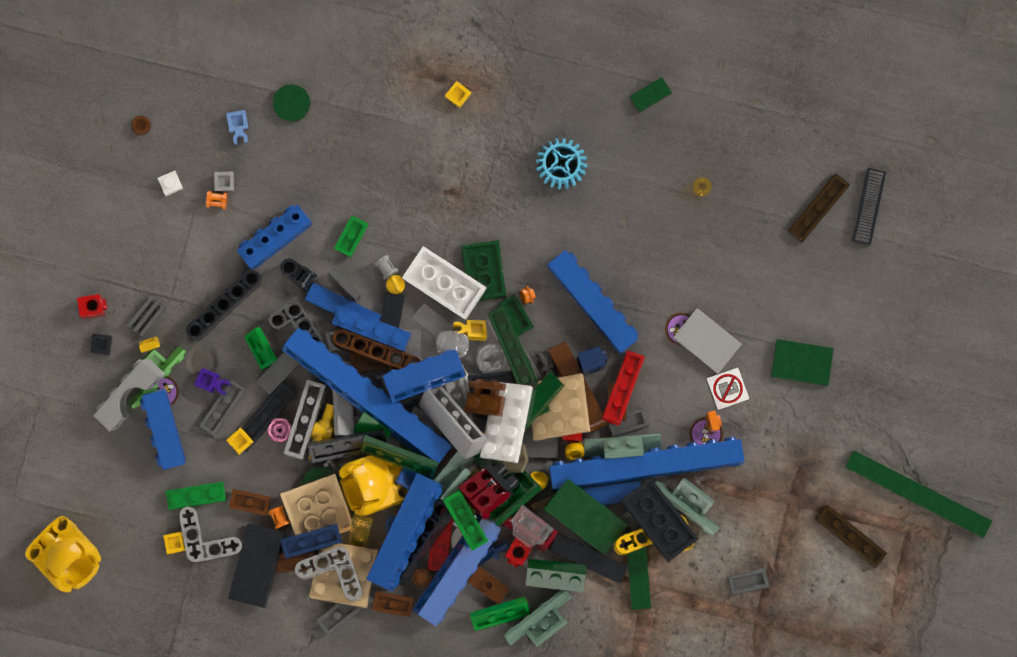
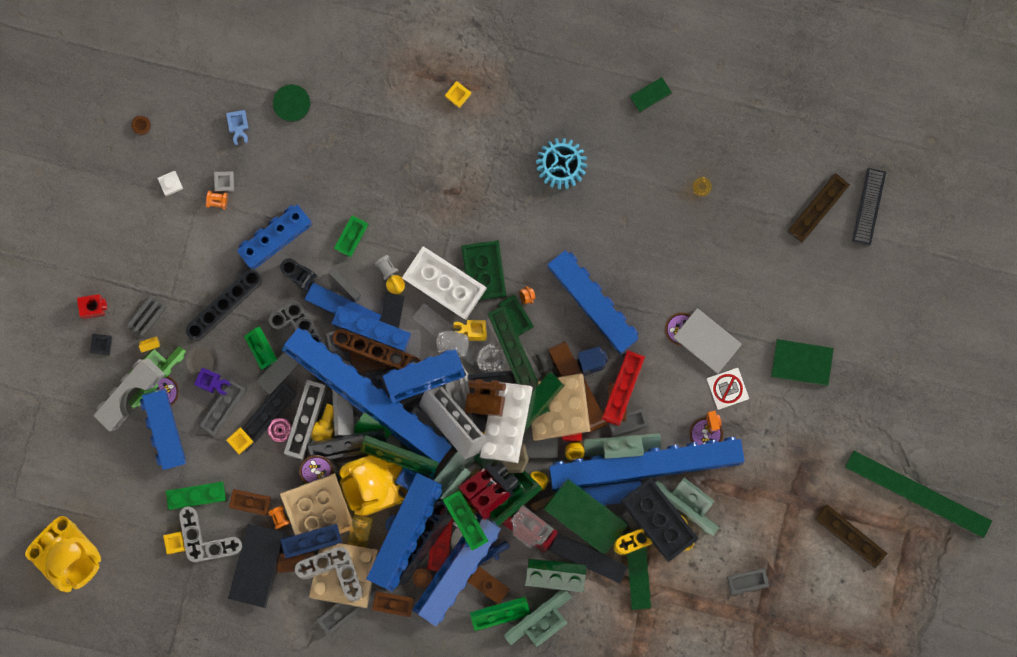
red brick [505,536,534,568] -> none
none -> sticker [299,455,333,484]

